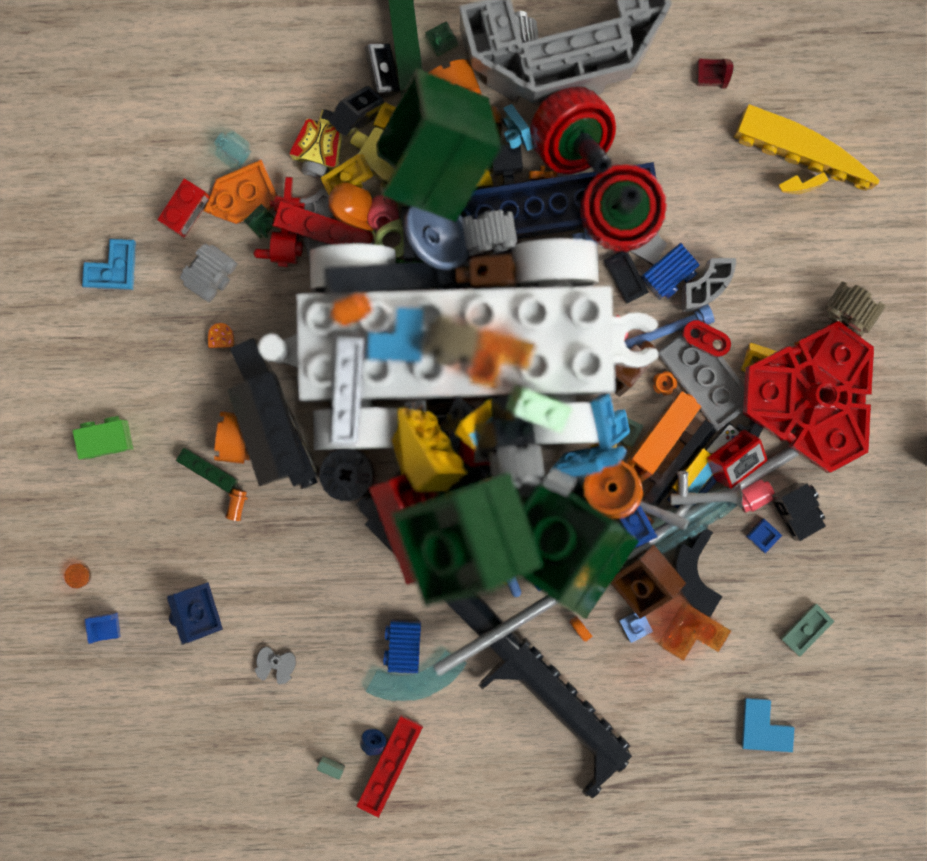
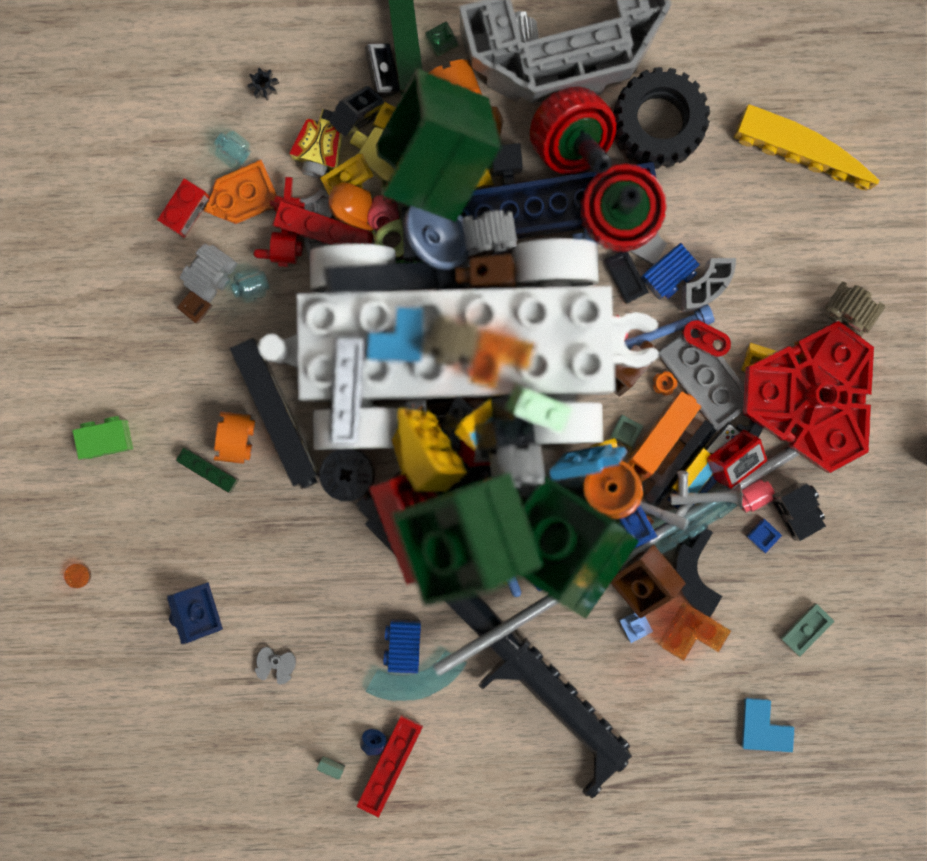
dark azure tile [82,239,136,290] -> none
blue panel [85,612,121,644] -> none
orange tile [208,323,234,348] -> none
orange pin [225,488,248,521] -> none
black slope [228,372,308,487] -> none
clear green tile [244,204,276,239] -> none
orange brick [331,293,373,327] -> none
medium azure plate [503,104,534,151] -> none
orange piece [529,166,558,181] -> none
light grey tile [543,468,577,496] -> none
orange tile [569,616,593,642] -> none
dark azure tile [591,394,630,451] -> none
dark red tile [697,59,734,89] -> none
yellow slope [778,172,829,194] -> none
none -> reddish brown plate [177,291,213,325]
none -> clear light blue head [230,267,269,303]
none -> black gear [247,68,279,101]
none -> black tyre [613,67,710,169]

